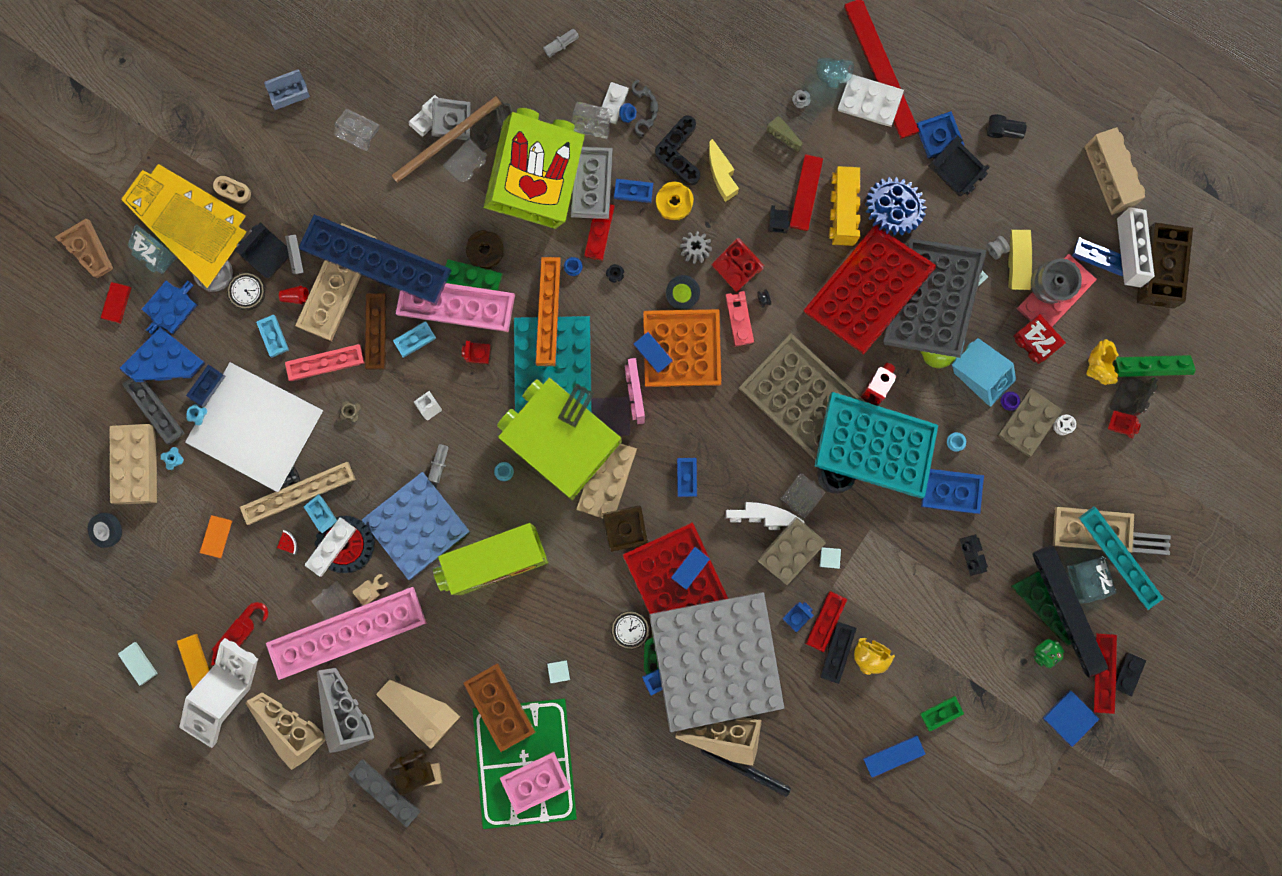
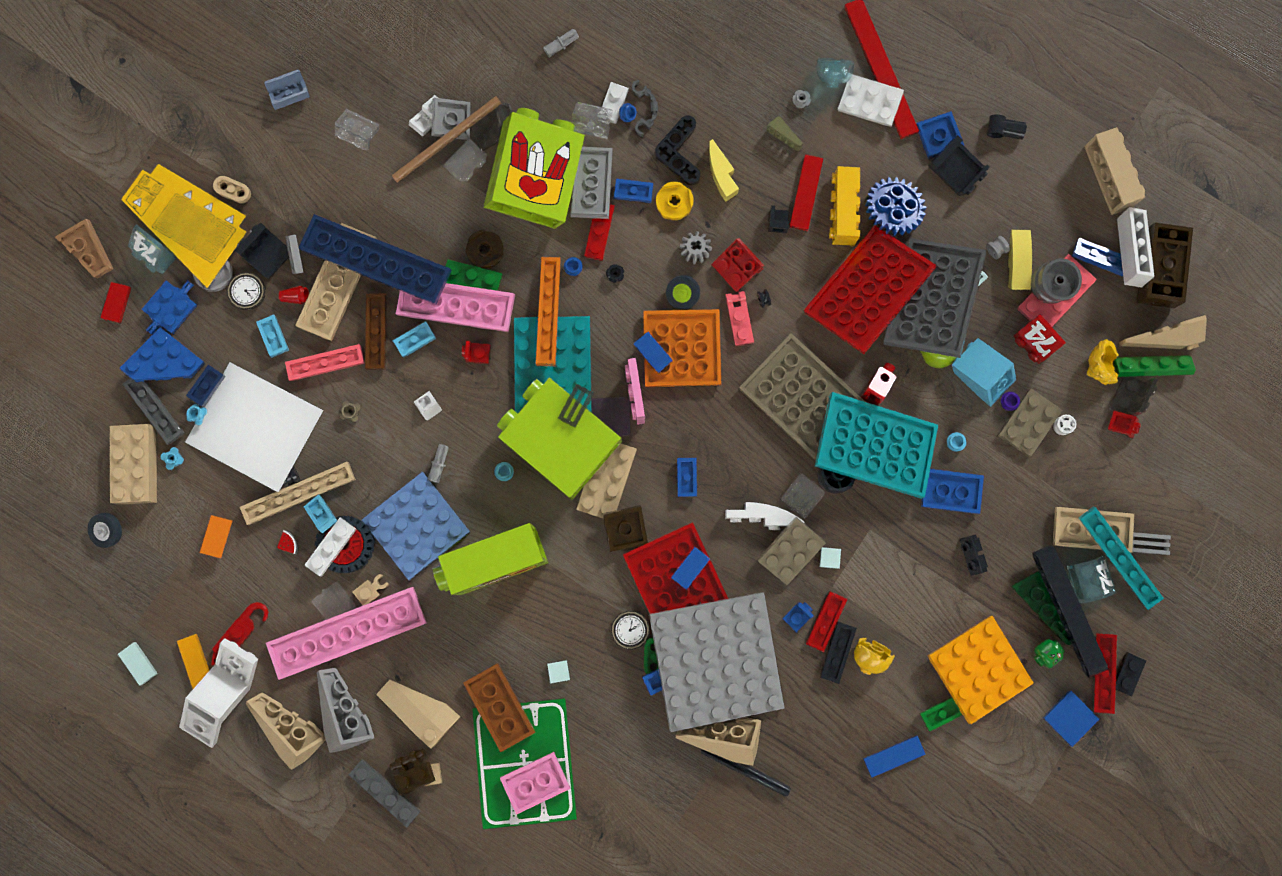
none -> light orange plate [927,616,1034,724]
none -> tan wedge [1119,315,1207,350]

